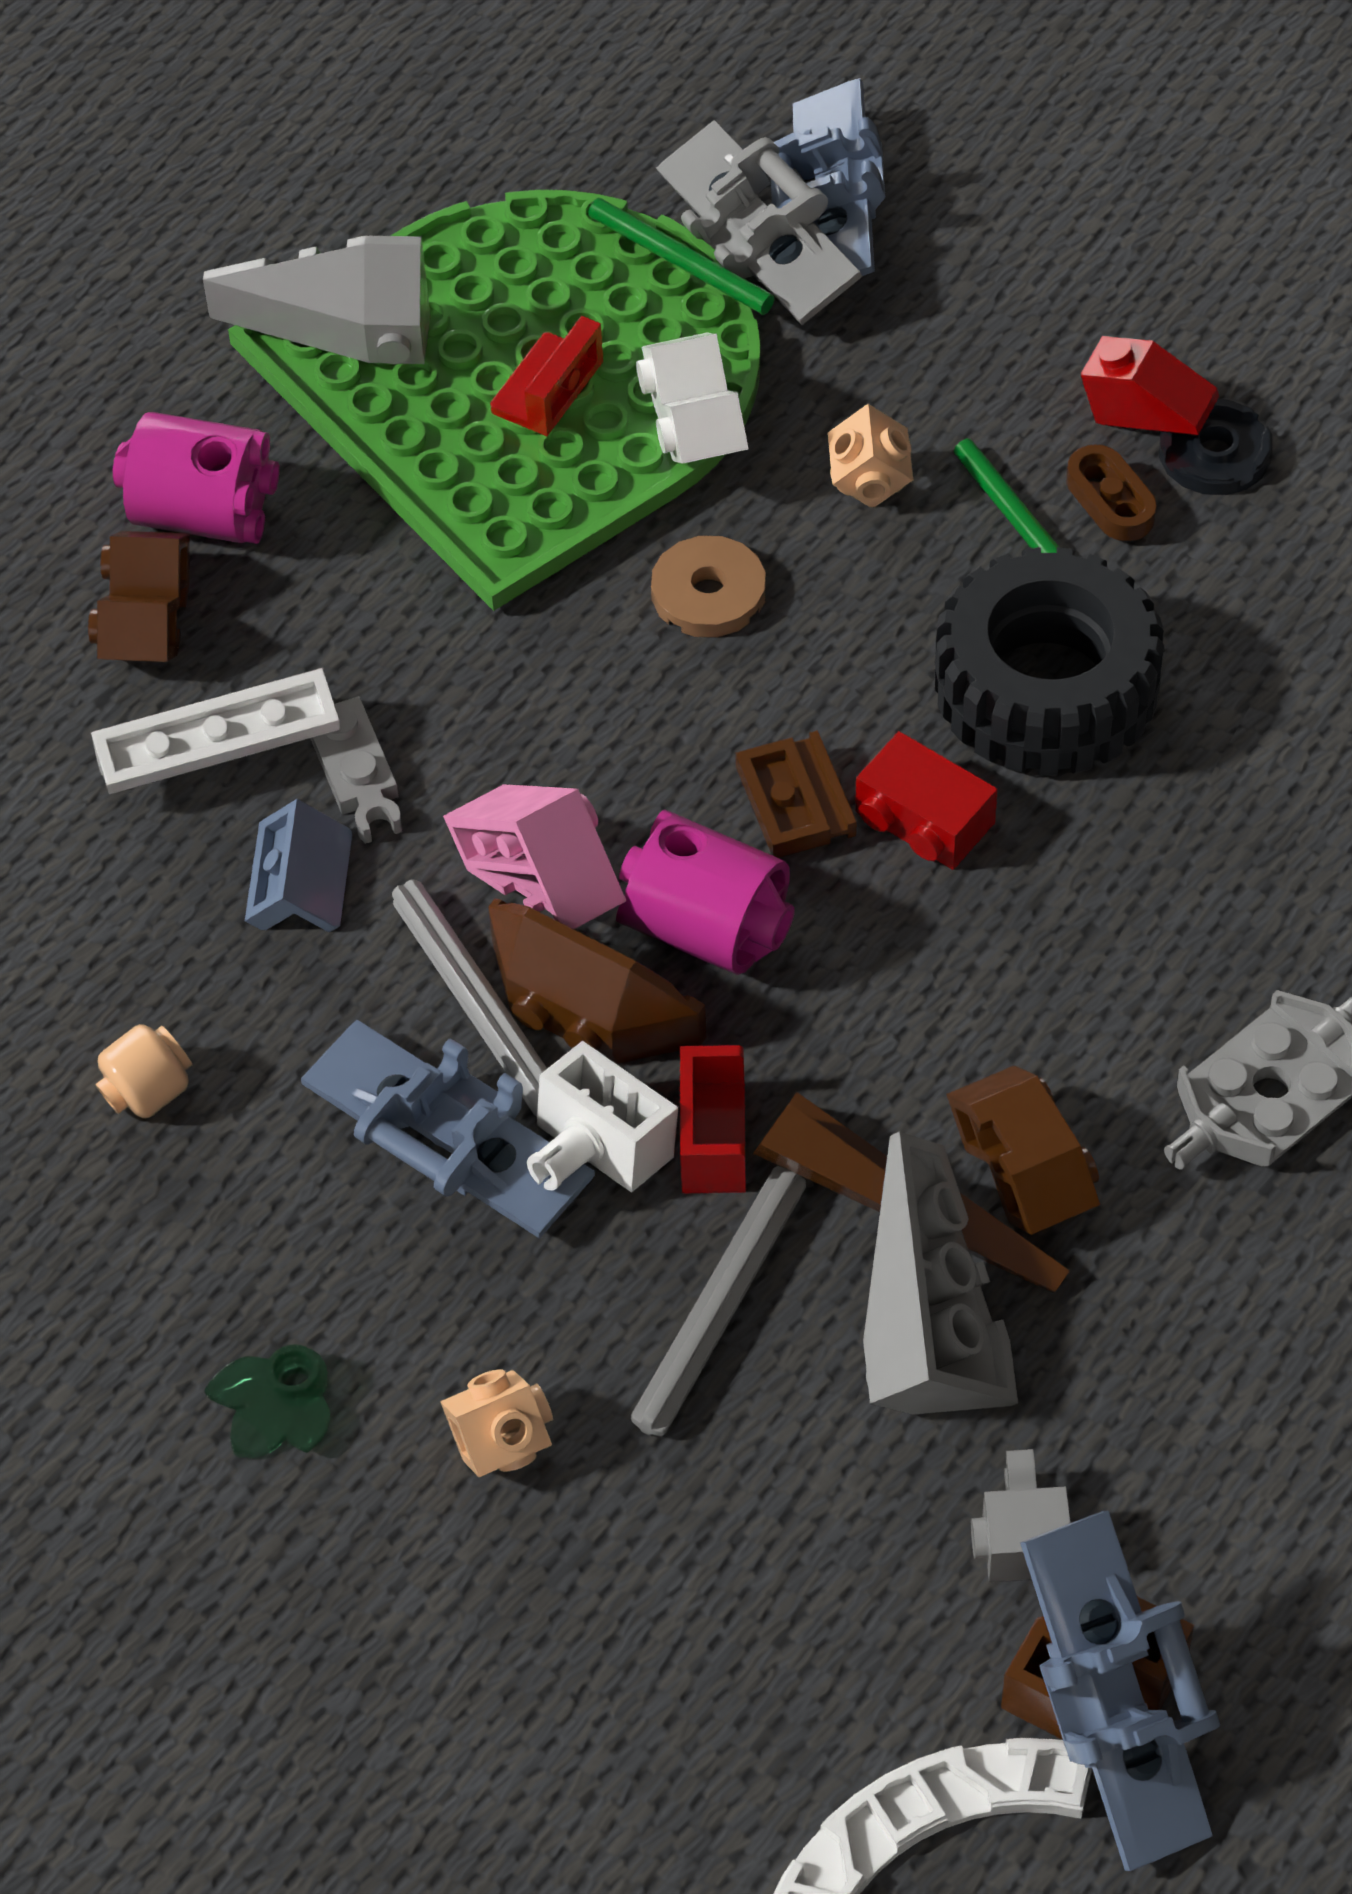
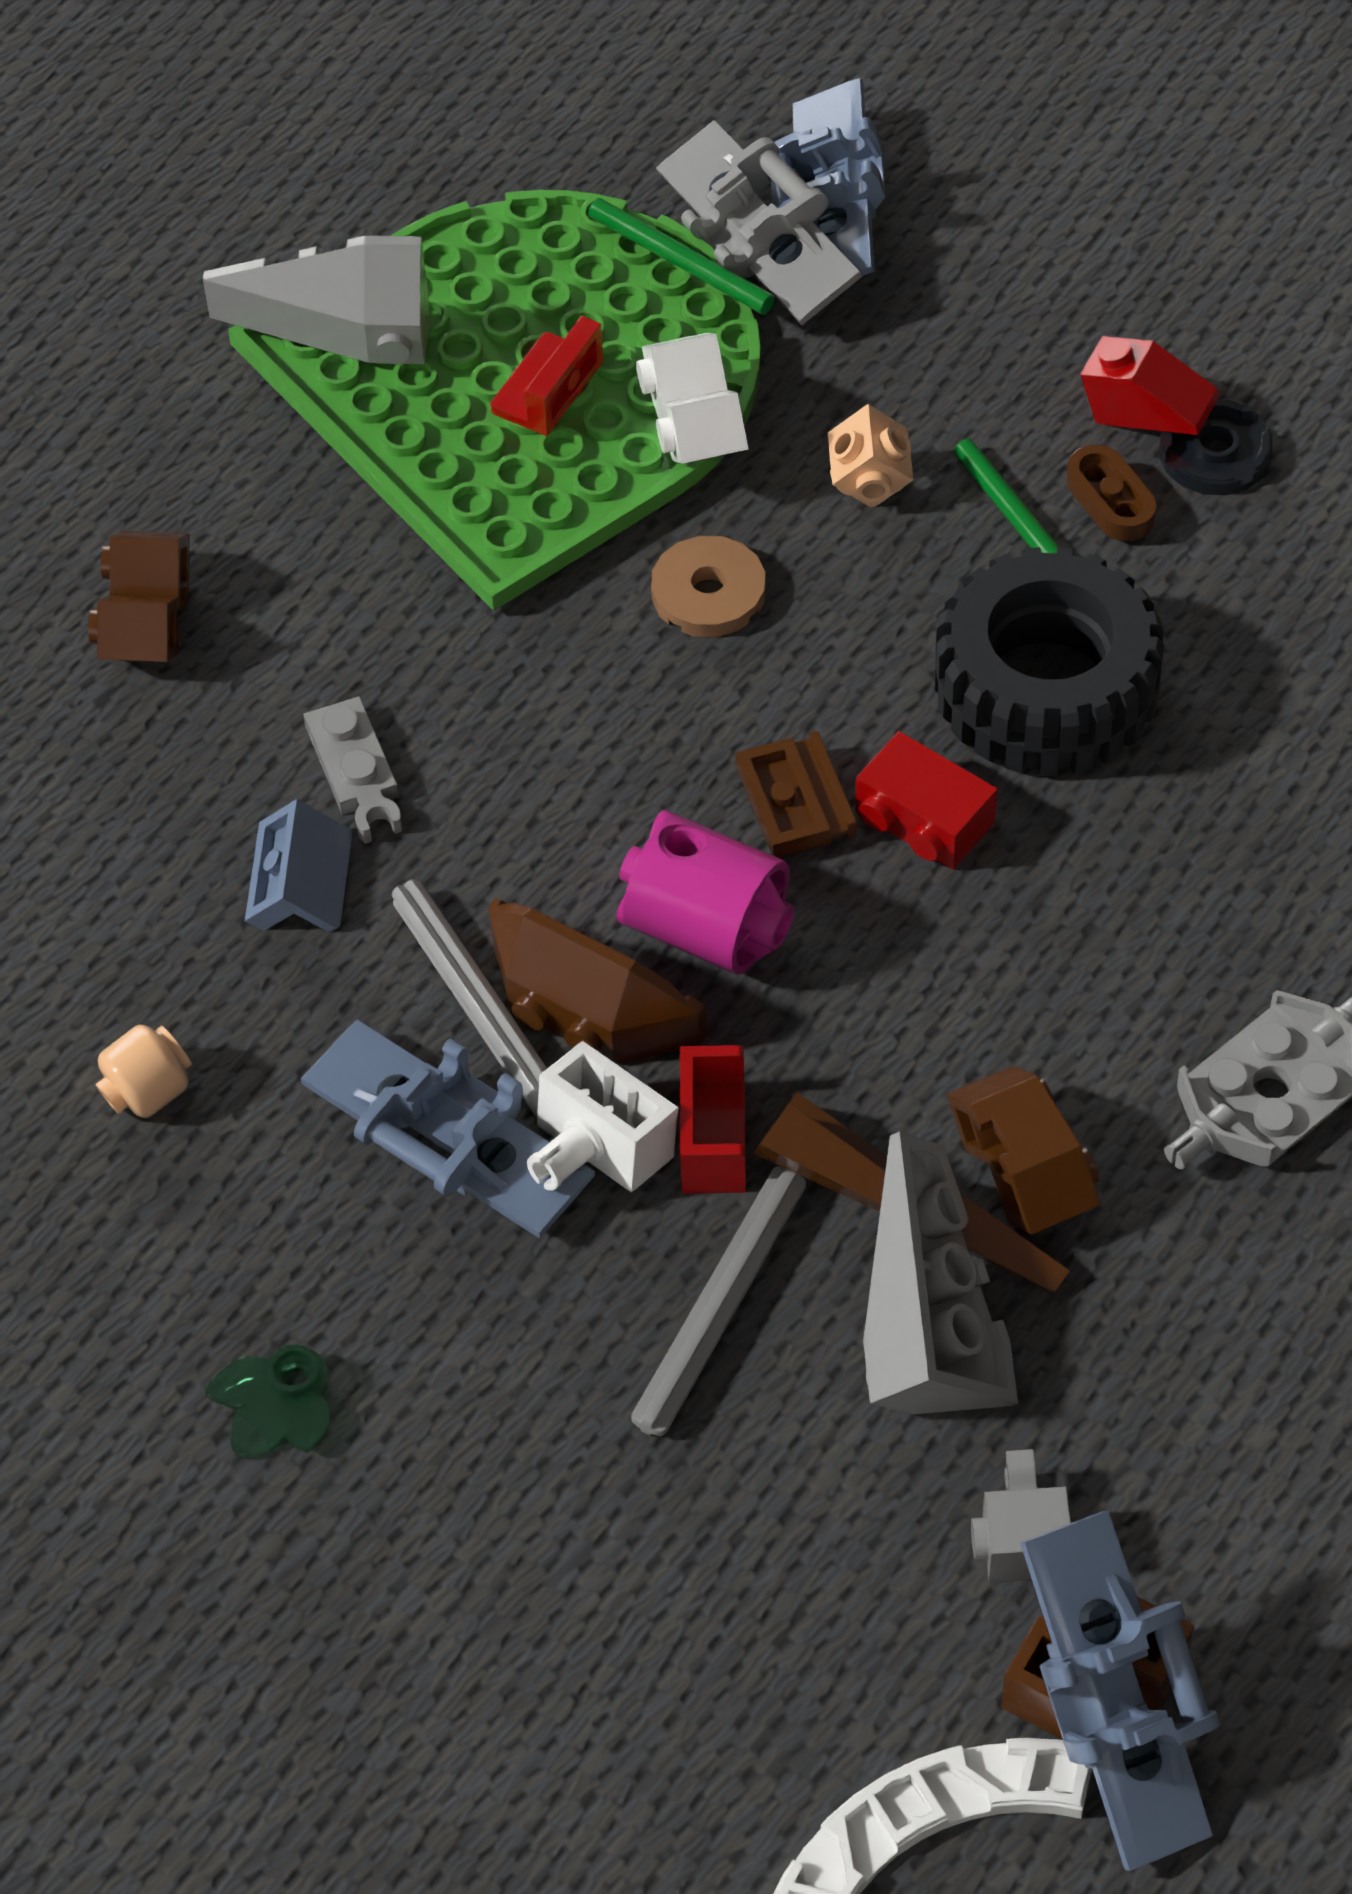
white fence [91,668,340,794] -> none
dark pink cylinder [113,412,279,544] -> none
light nougat brick [440,1369,553,1477] -> none
bright pink wedge [443,784,626,929] -> none

